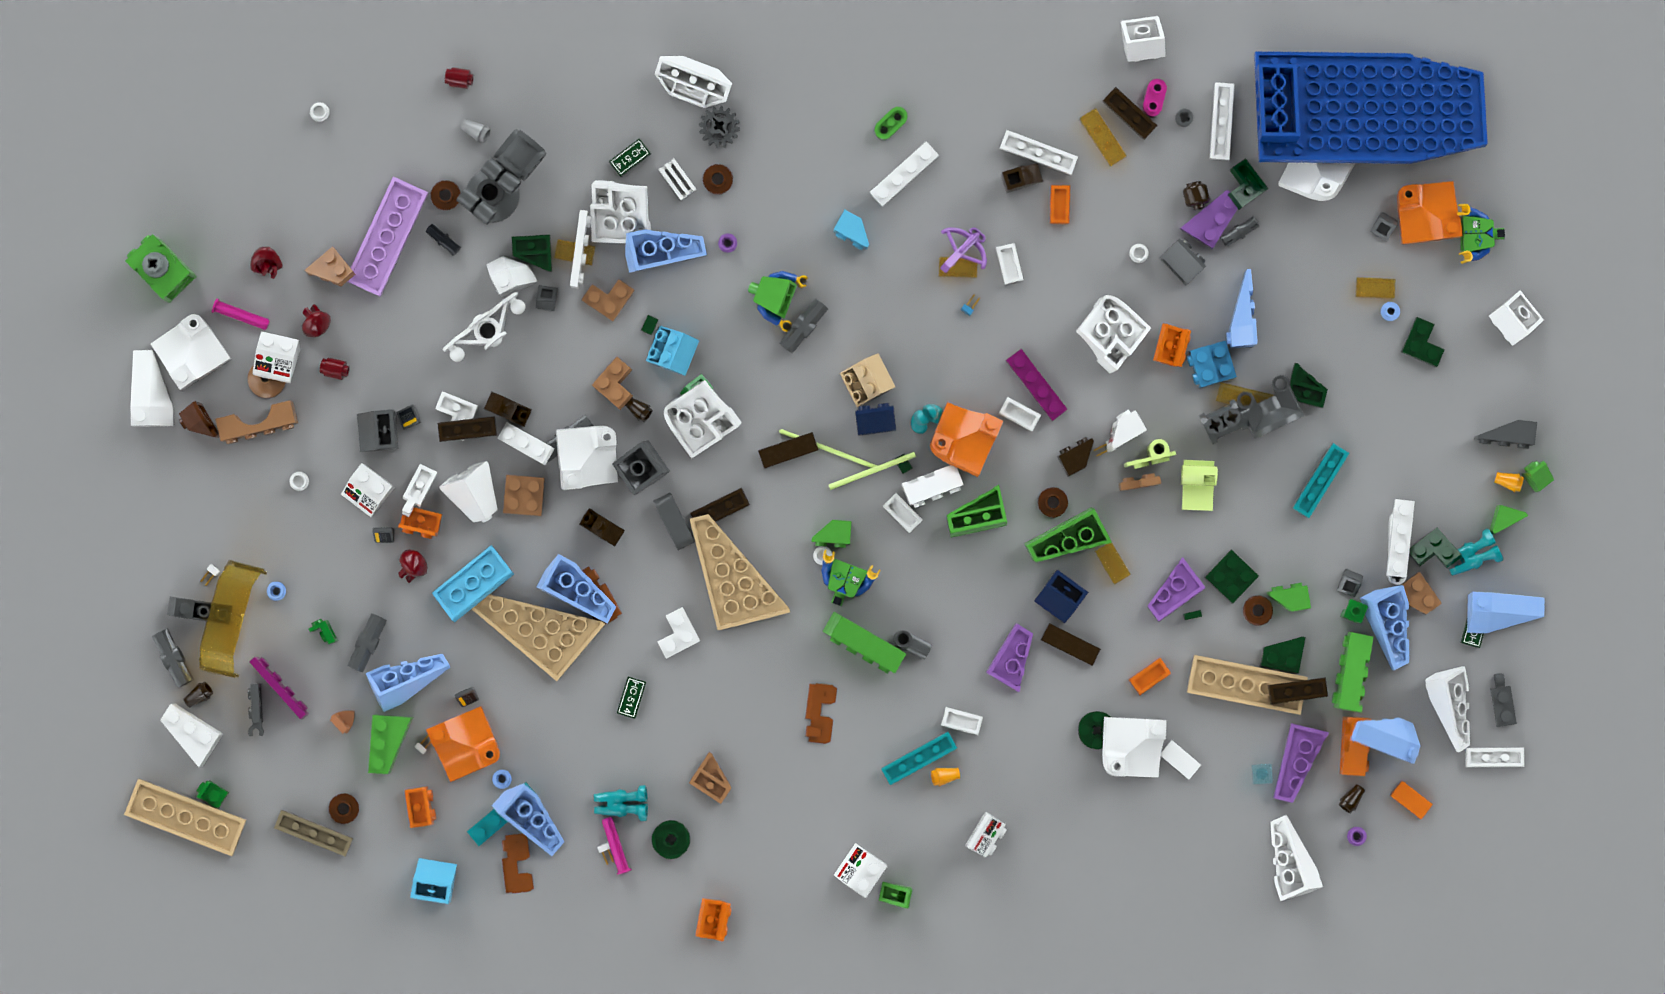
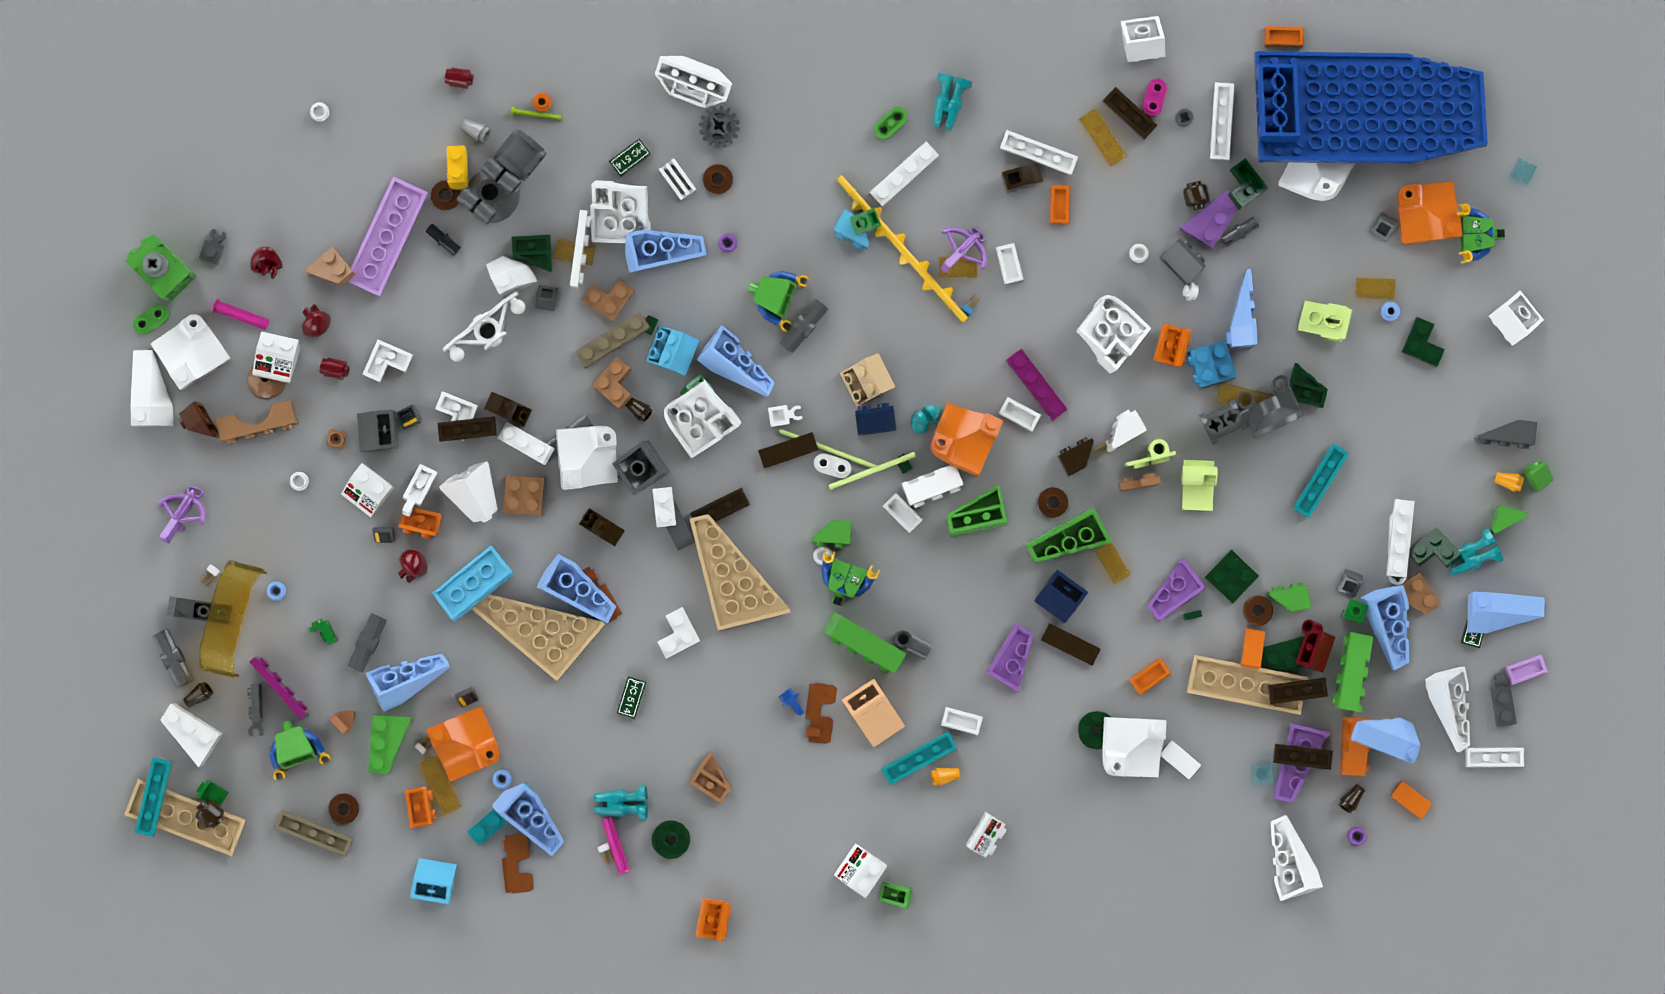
none -> bright green plate [133,304,170,335]
none -> teal plate [134,757,173,837]
none -> medium lavender piece [157,485,206,544]
none -> dark brown head [195,800,224,828]
none -> dark grey plate [199,229,226,265]
none -> bright green torso [269,720,331,780]
none -> medium nougat plate [326,429,347,450]
none -> white plate [363,340,414,382]
none -> clear yellow tile [419,755,462,815]
none -> yellow brick [446,145,469,190]
none -> lime piece [510,106,562,120]
none -> orange plate [533,93,552,112]
none -> dark tan plate [575,311,651,368]
none -> white plate [652,487,676,528]
none -> light blue wedge [697,325,775,397]
none -> white plate [768,405,803,427]
none -> blue piece [779,688,804,716]
none -> white plate [814,453,851,478]
none -> yellow plant [837,175,968,323]
none -> light nougat slope [842,678,905,748]
none -> green bracket [850,208,881,235]
none -> teal piece [933,73,972,131]
none -> white plate [1183,282,1199,301]
none -> orange tile [1240,628,1265,669]
none -> orange tile [1264,26,1304,47]
none -> dark brown tile [1273,744,1333,770]
none -> dark red hinge [1295,619,1336,673]
none -> yellowish green piece [1298,301,1353,342]
none -> lavender tile [1505,654,1548,685]
none -> clear light blue plate [1510,158,1537,184]

